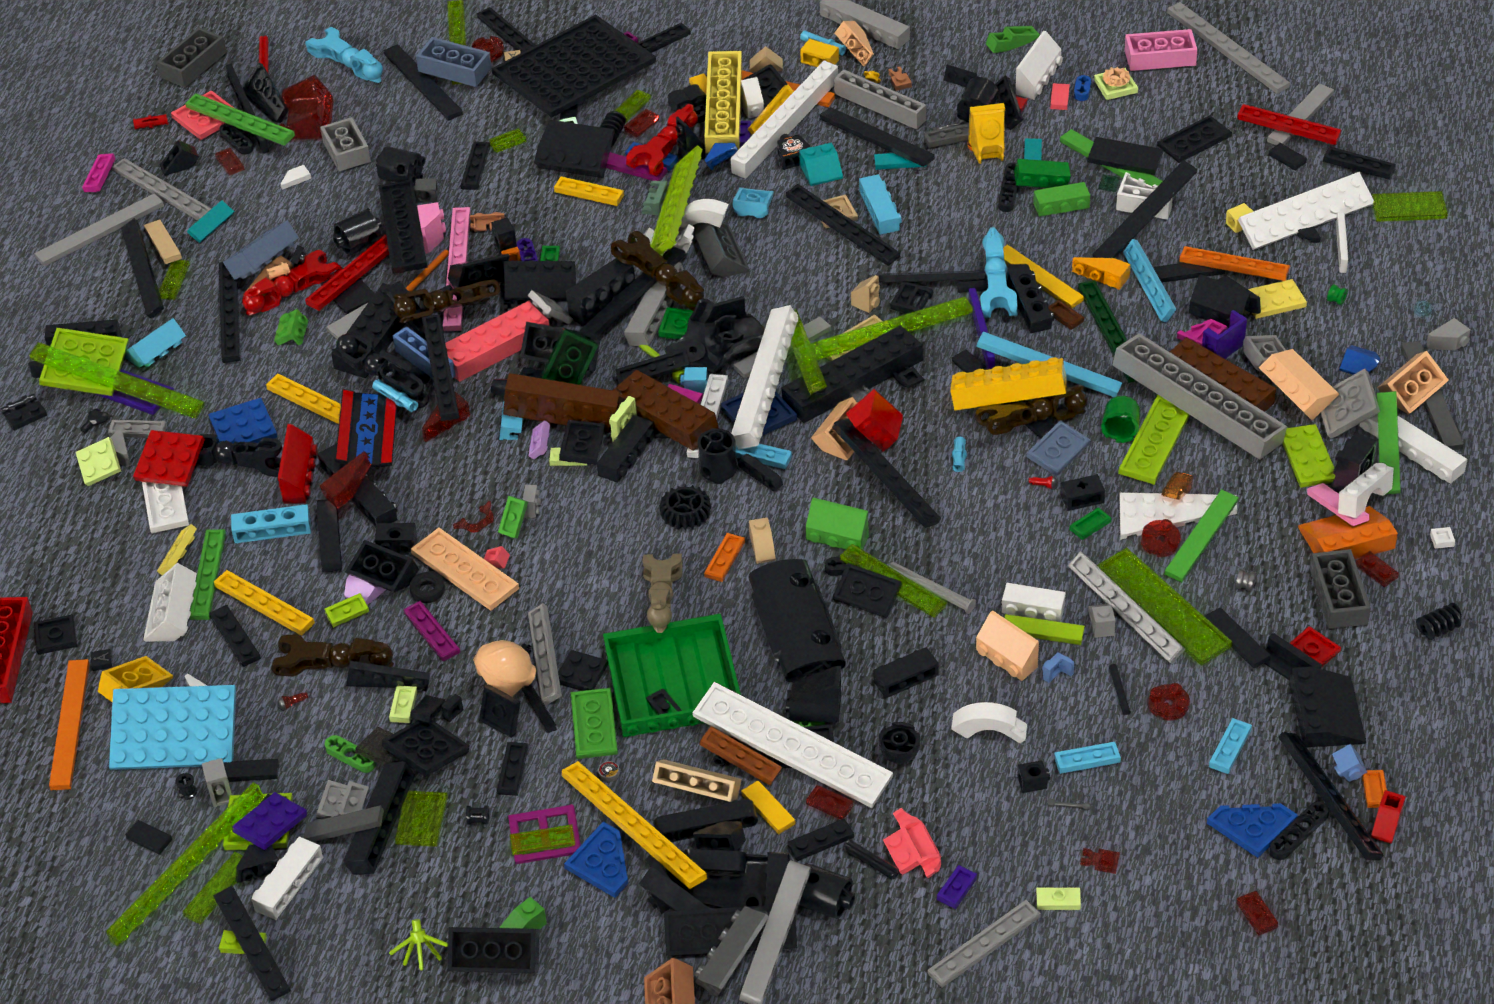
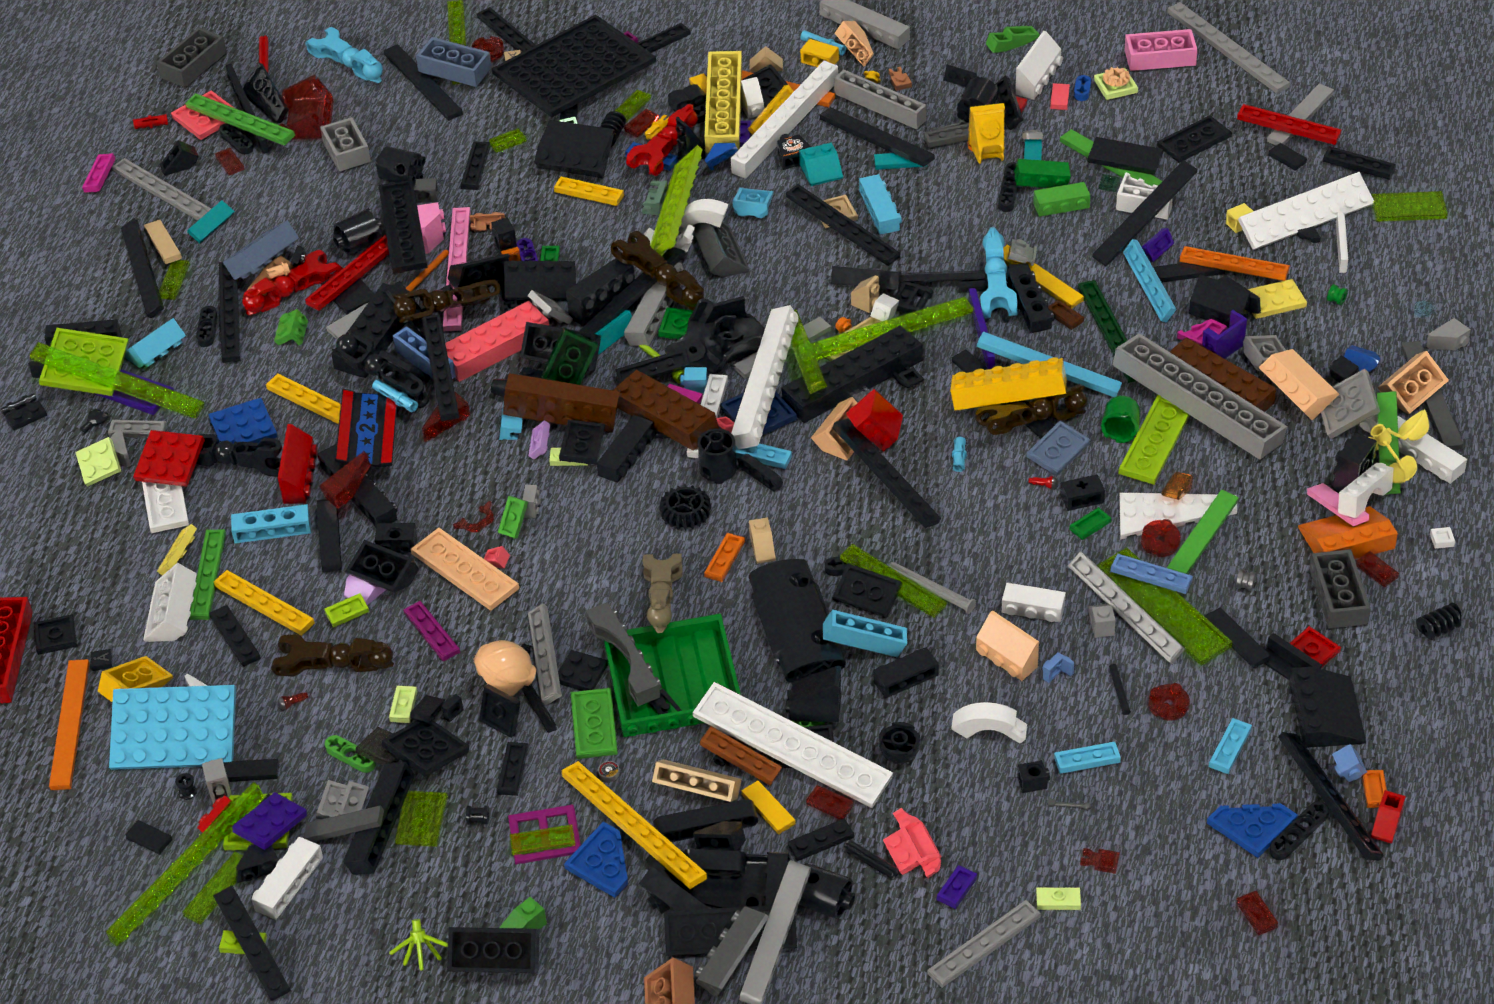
light grey tile [34,193,164,266] -> none
white tile [281,165,311,189] -> none
black wing [346,661,430,690] -> none
black tyre [410,572,445,603] -> none
magenta tile [606,152,667,181] -> none
yellowish green plate [609,396,637,442] -> none
bright green slope [806,498,869,553] -> none
lime tile [1005,614,1085,645] -> none
light orange slope [1072,257,1131,290] -> none
lime plate [1282,424,1335,488] -> none
none -> black beam [196,306,218,347]
none -> red plate [197,795,237,837]
none -> dark grey arch [586,602,661,706]
none -> teal tile [595,310,632,355]
none -> yellow axle [644,115,669,140]
none -> coral slope [716,416,734,433]
none -> medium azure brick [823,610,907,657]
none -> black tile [831,266,901,290]
none -> orange plate [835,317,852,334]
none -> white brick [870,293,899,323]
none -> light grey plate [1008,239,1037,266]
none -> light grey tile [1022,130,1043,139]
none -> medium blue tile [1110,554,1193,594]
none -> dark purple plate [1142,228,1174,262]
none -> black brick [1329,355,1359,383]
none -> light yellow plant [1369,409,1429,483]

